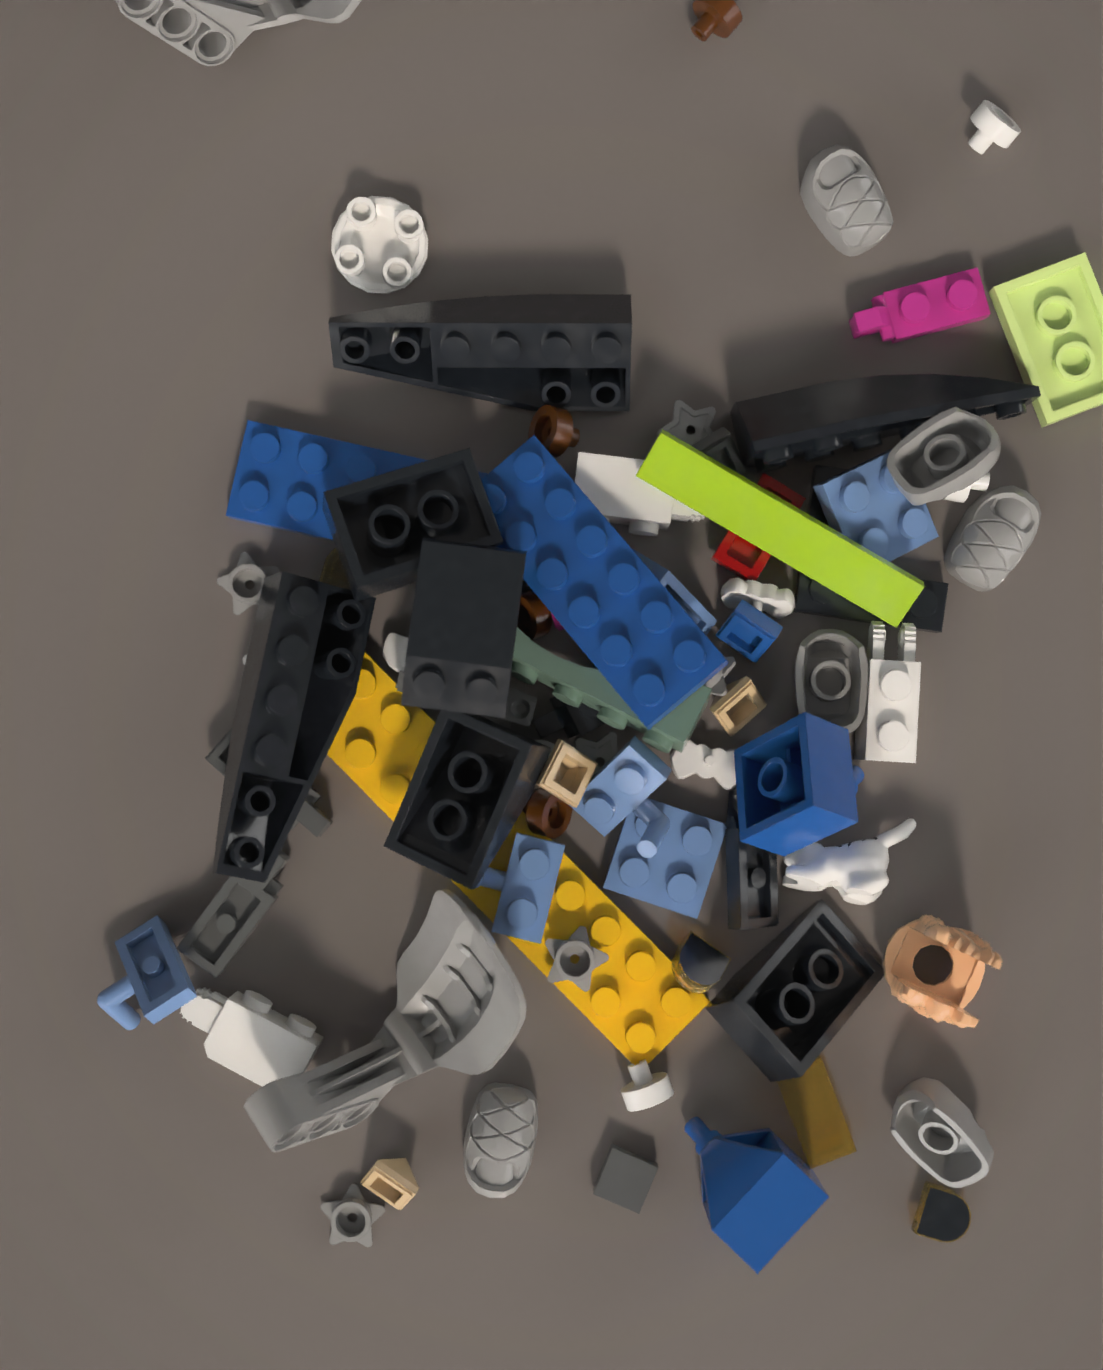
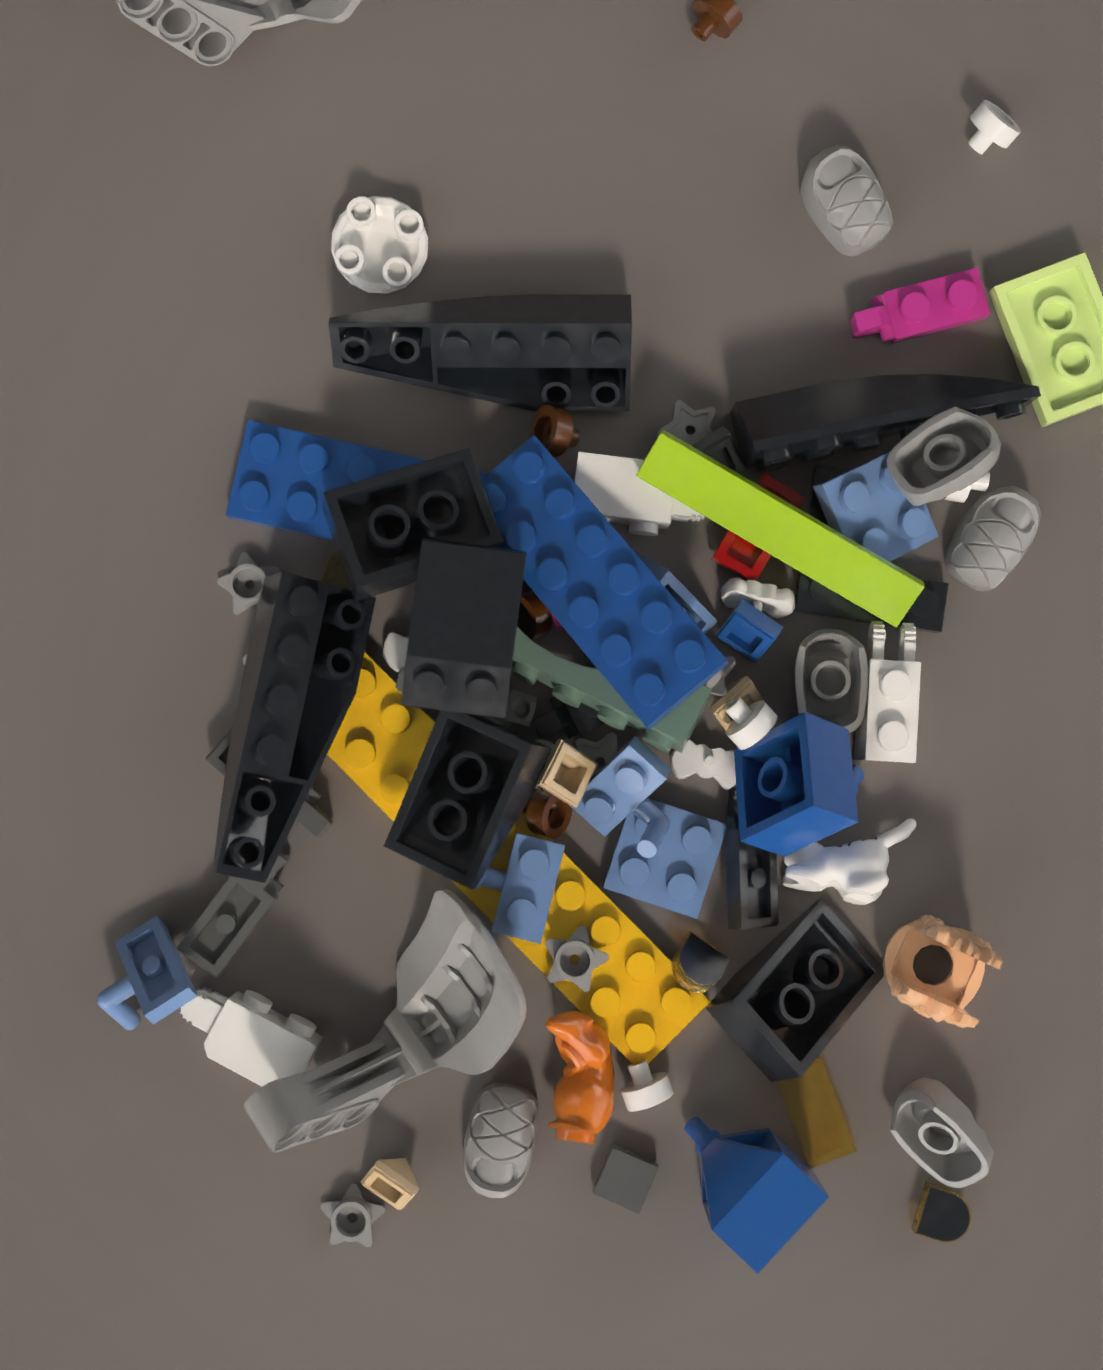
none -> orange animal [545,1011,615,1144]
none -> white tile [724,696,778,750]

